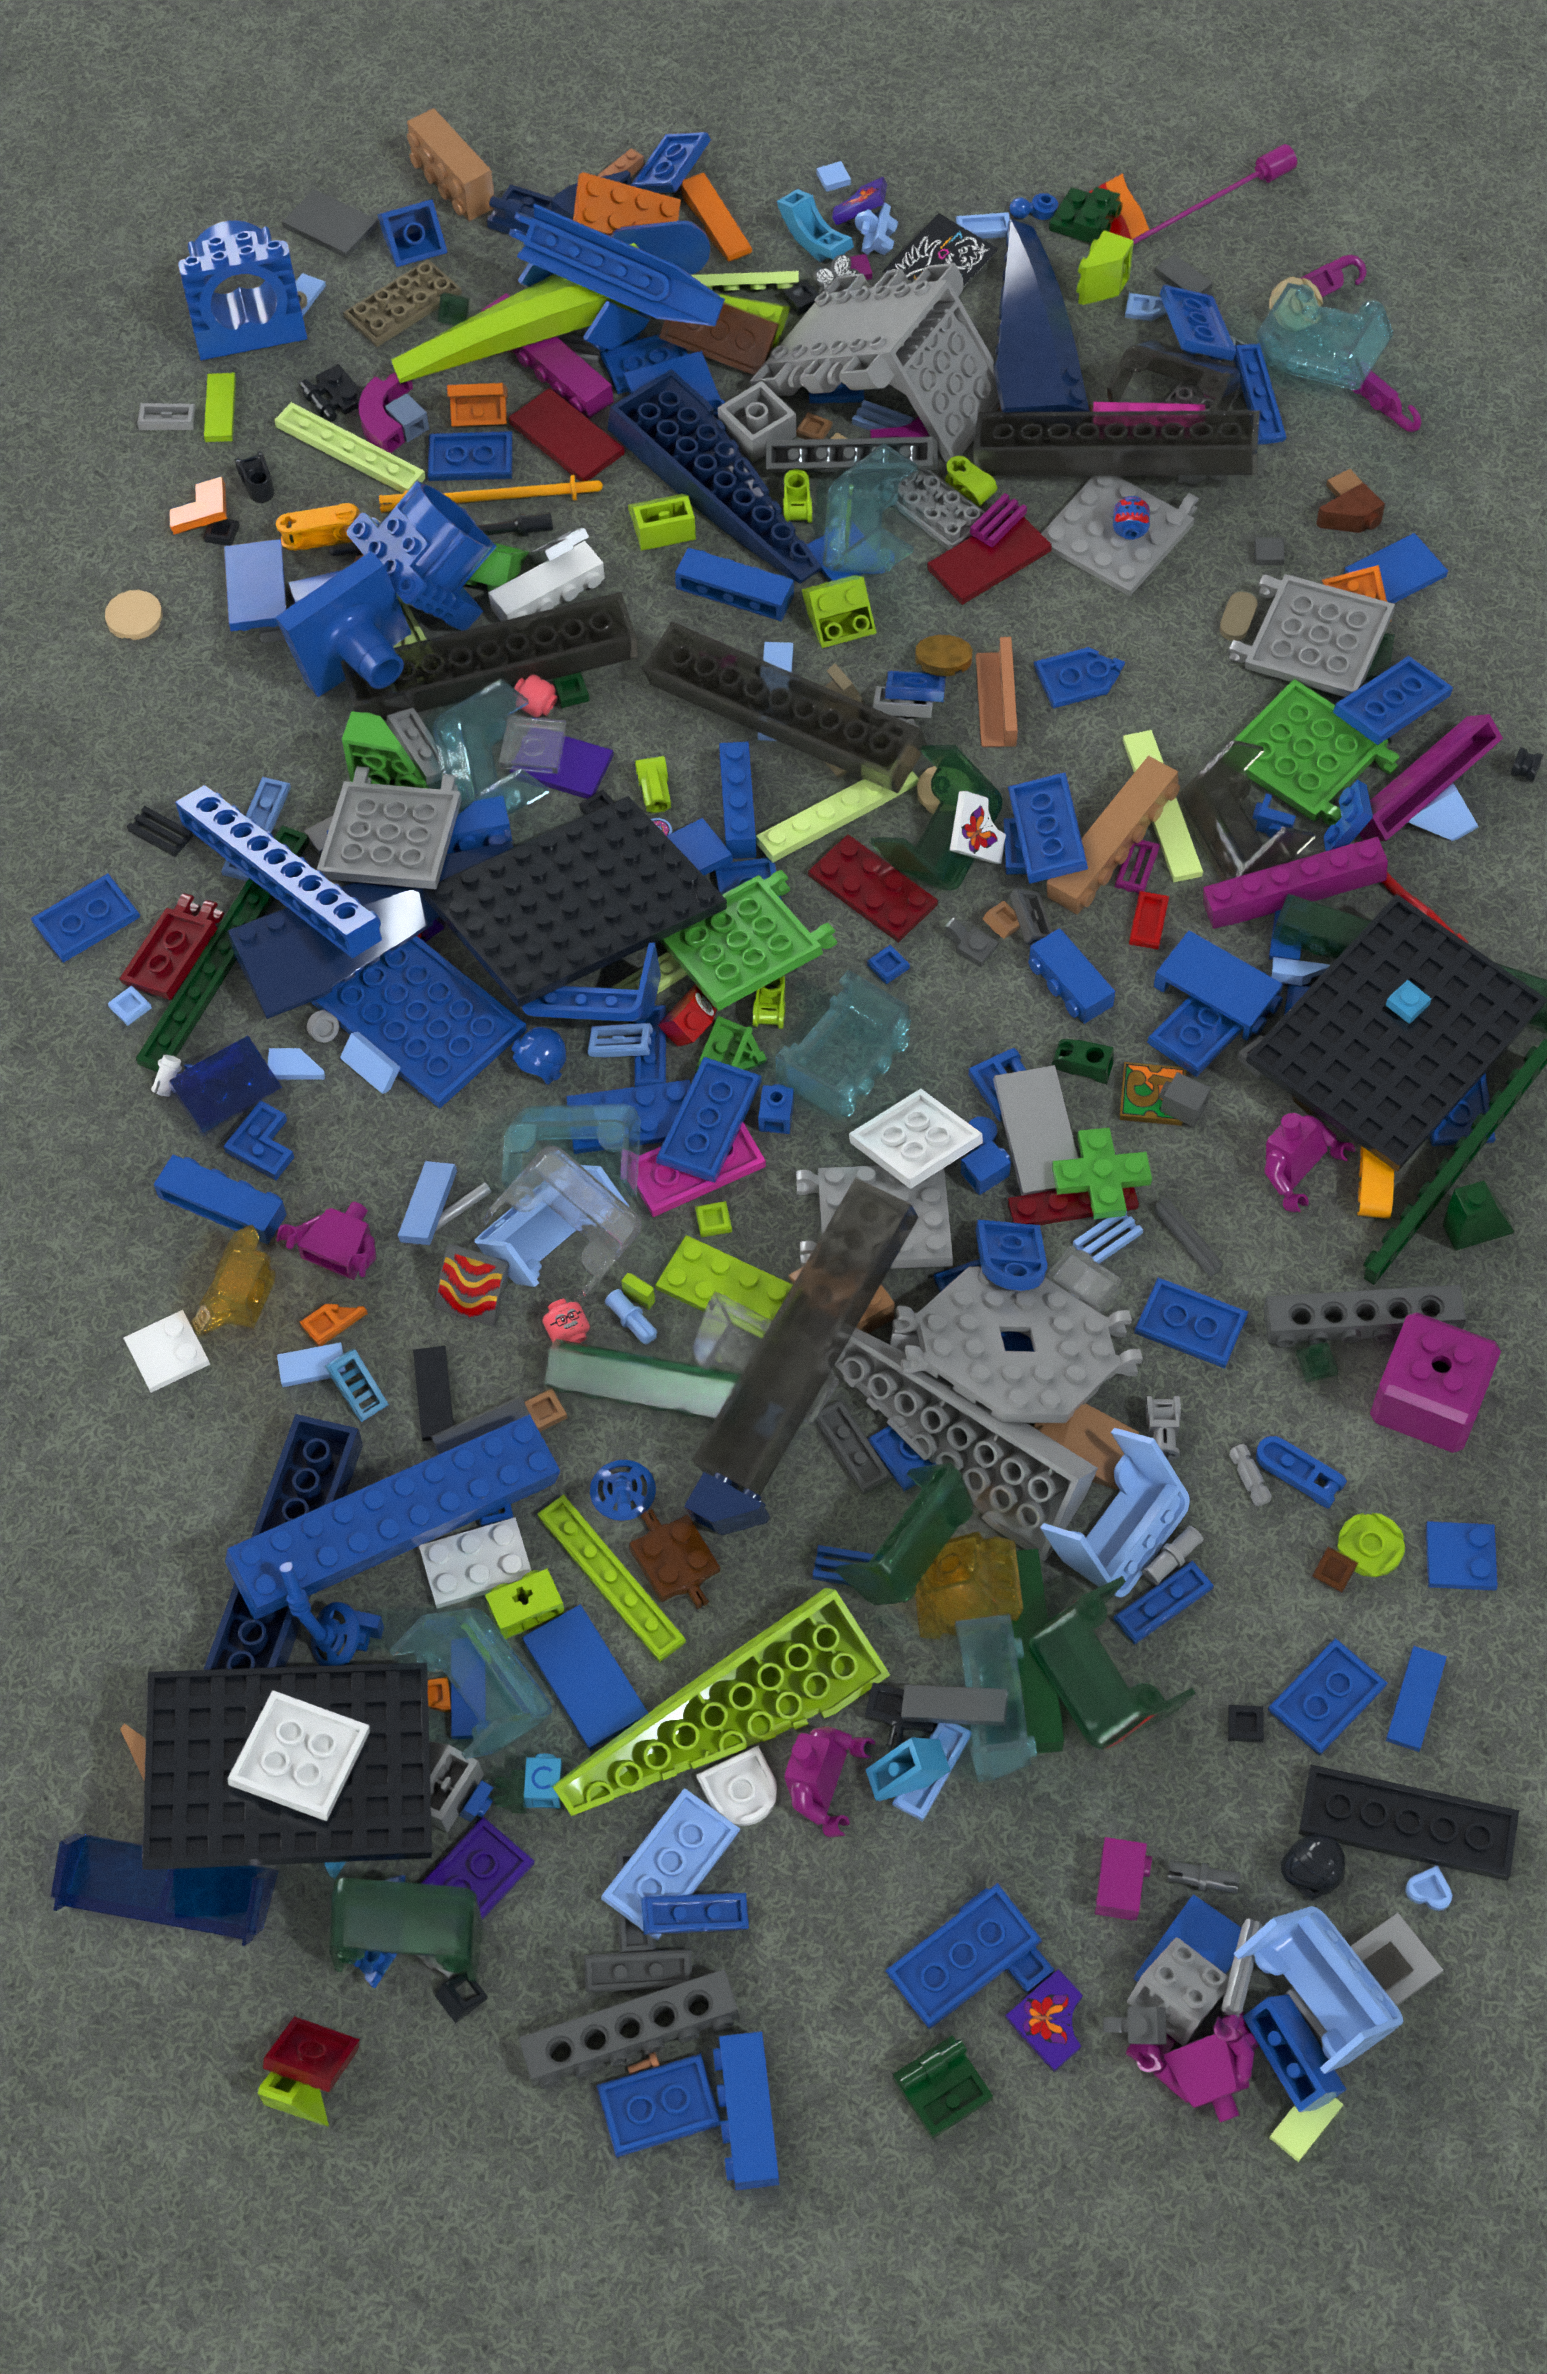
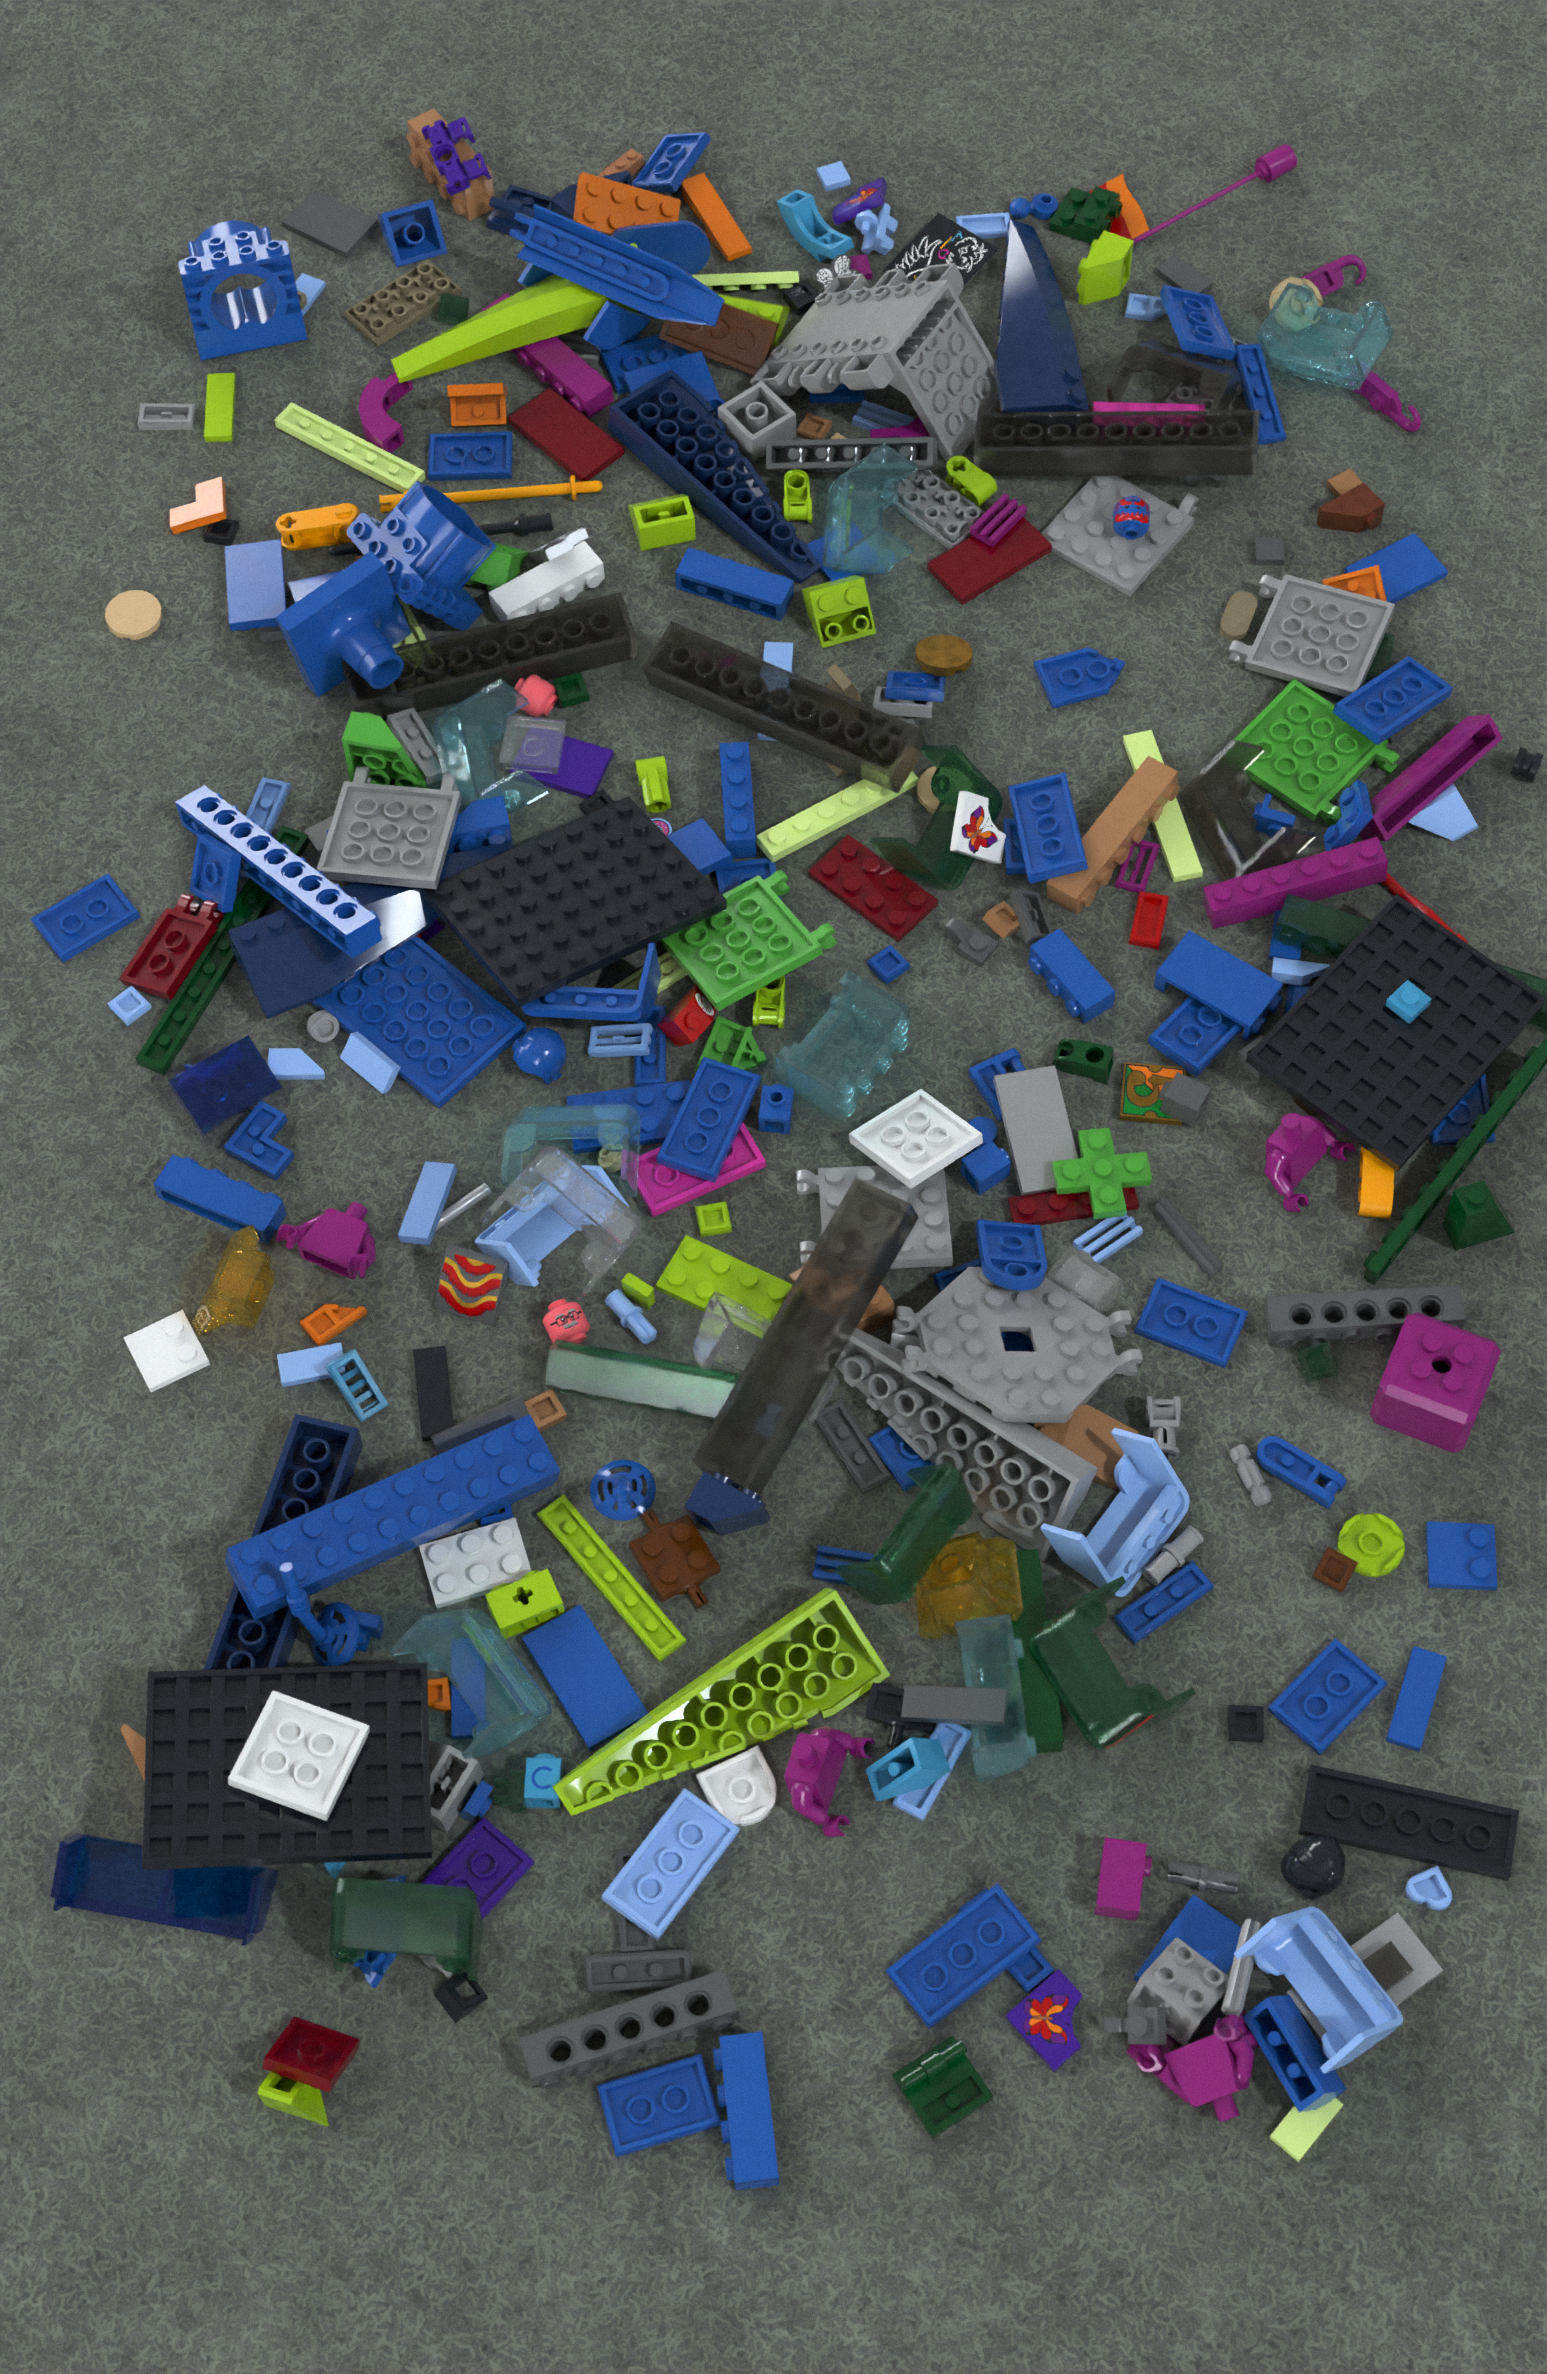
black tile [127,806,193,857] -> none
white pin [151,1055,182,1097] -> none
black piece [234,451,275,503] -> none
black plate [299,364,362,422] -> none
sand blue brick [385,393,429,443] -> none
nougat piece [627,2051,660,2075] -> none
blue tile [641,1893,749,1935] -> none
nougat panel [976,637,1018,747] -> none
none -> blue plate [189,834,242,913]
none -> dark purple piece [422,116,492,195]
none -> tan plate [598,1144,628,1173]

